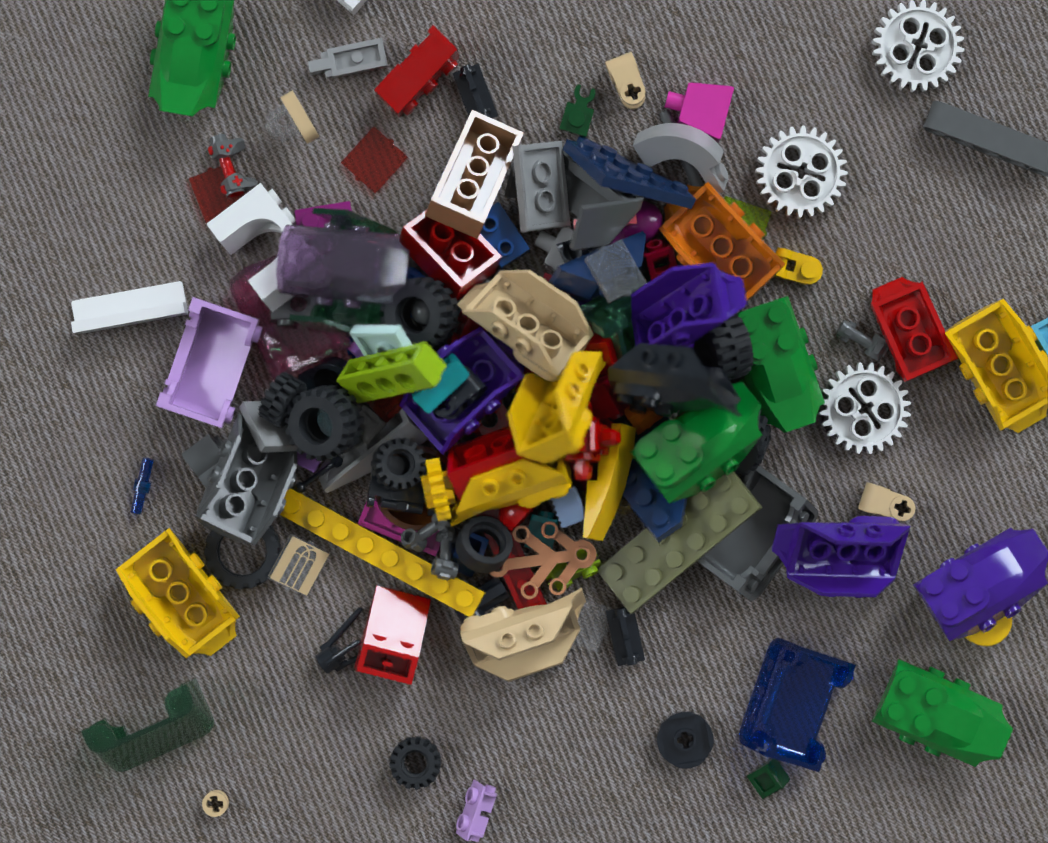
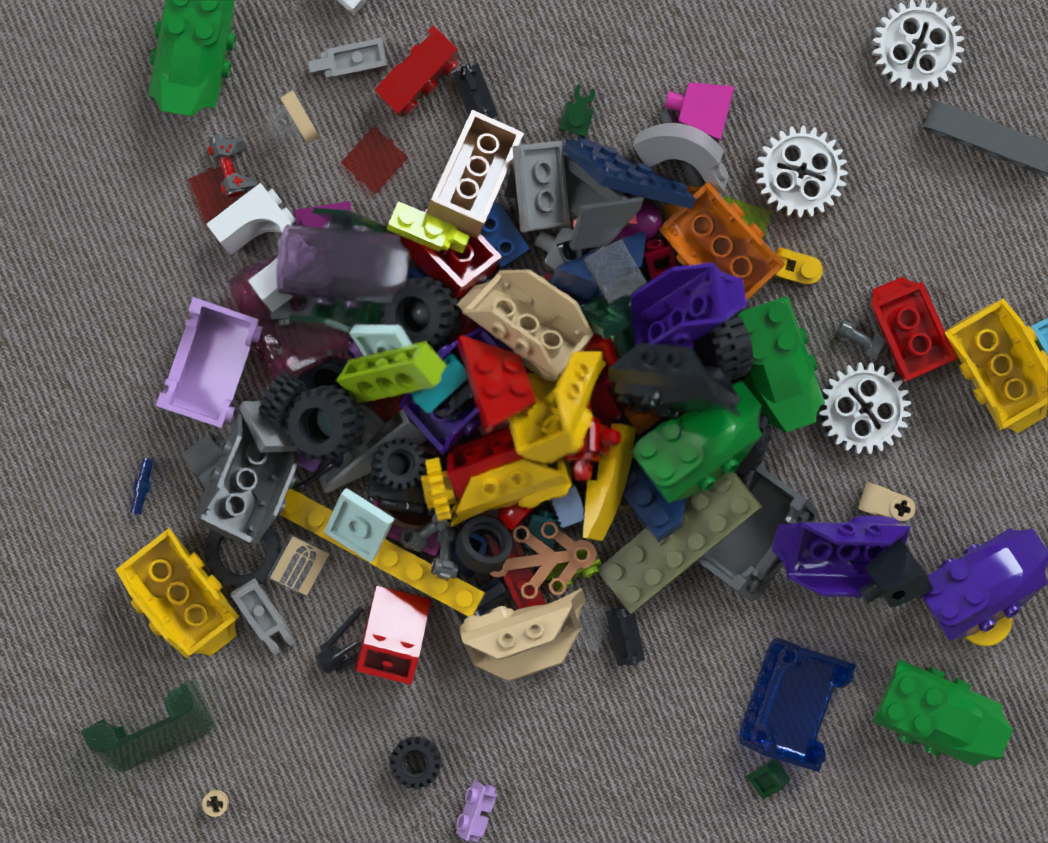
white panel [71,281,188,334] -> none
tan piece [605,52,646,109] -> none
black plate [657,711,714,769] -> none
none -> light grey hinge [231,578,295,655]
none -> light aqua plate [324,488,394,563]
none -> neon yellow hinge [387,202,469,253]
none -> red wing [457,336,536,433]
none -> black torso [858,539,934,608]

